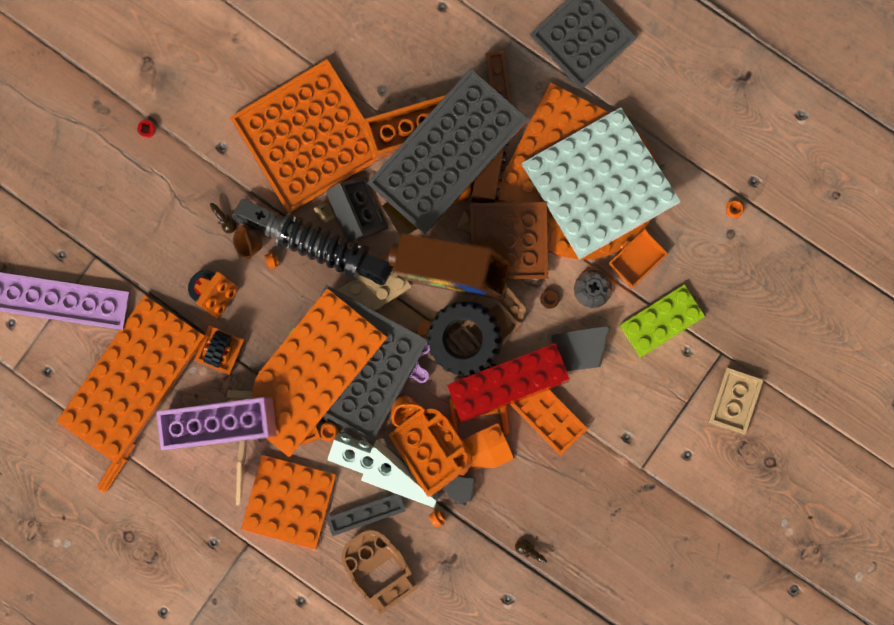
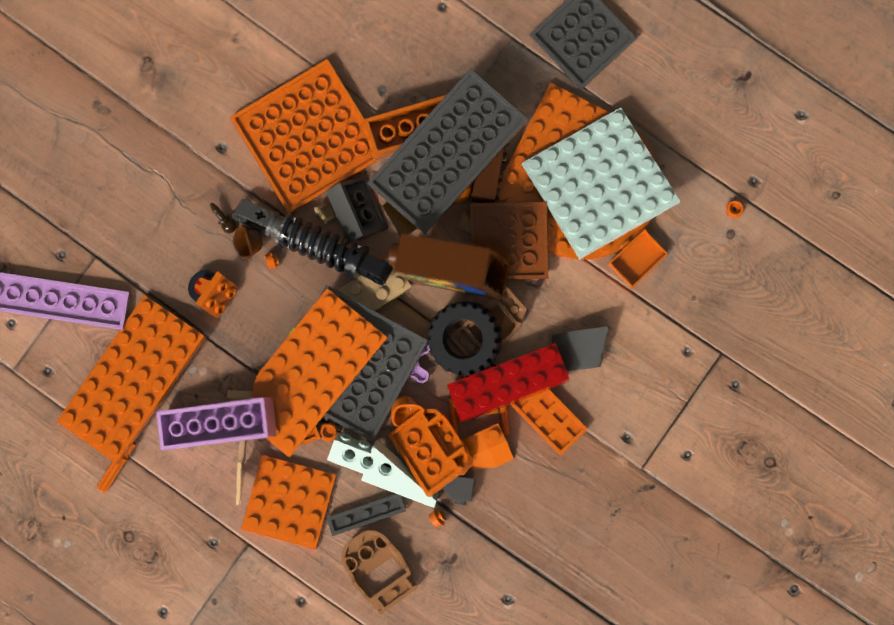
red bush [137,120,155,138] -> none
plate [194,325,245,375] -> none
orange plate [417,321,431,339] -> none
dark orange plate [485,50,512,104] -> none
dark brown bar [515,539,547,563] -> none
reddish brown tile [540,289,560,309] -> none
dark grey piece [574,270,612,309] -> none
lime plate [620,284,705,358] -> none
tan plate [708,368,763,435] -> none

